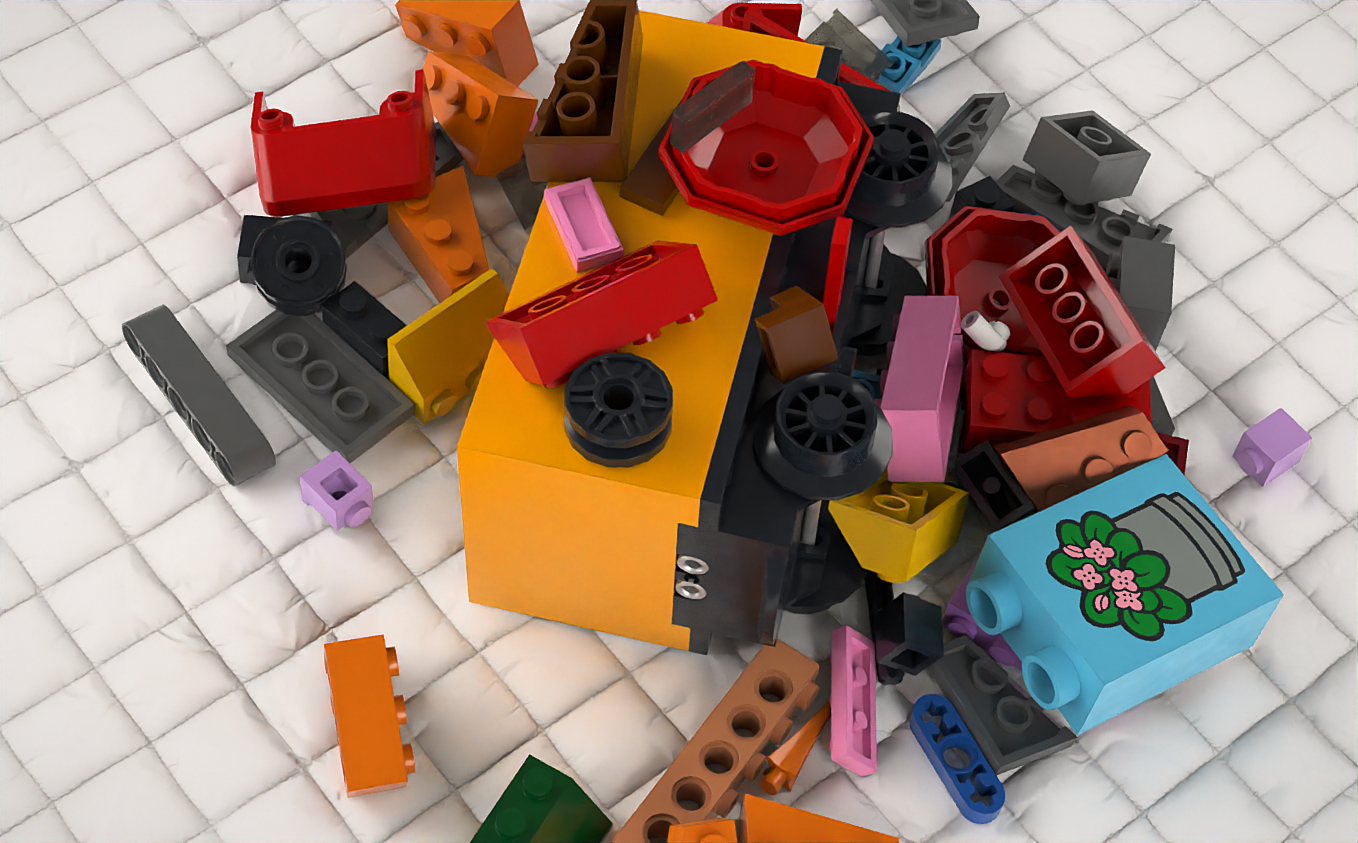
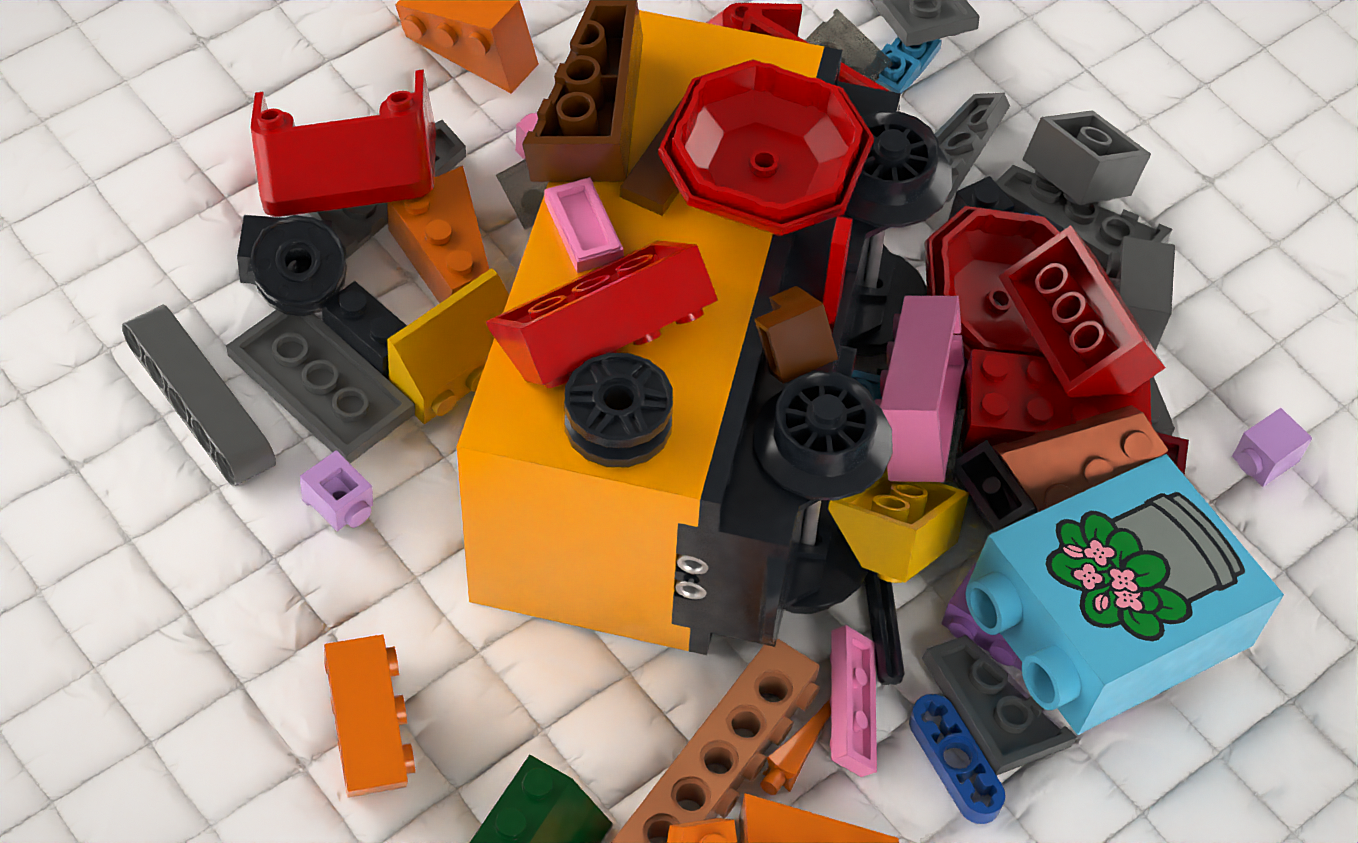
orange wedge [422,51,539,179] -> none
clear smoke tile [670,61,756,153] -> none
black brick [875,592,944,676] -> none
white arm [961,311,1010,352] -> none

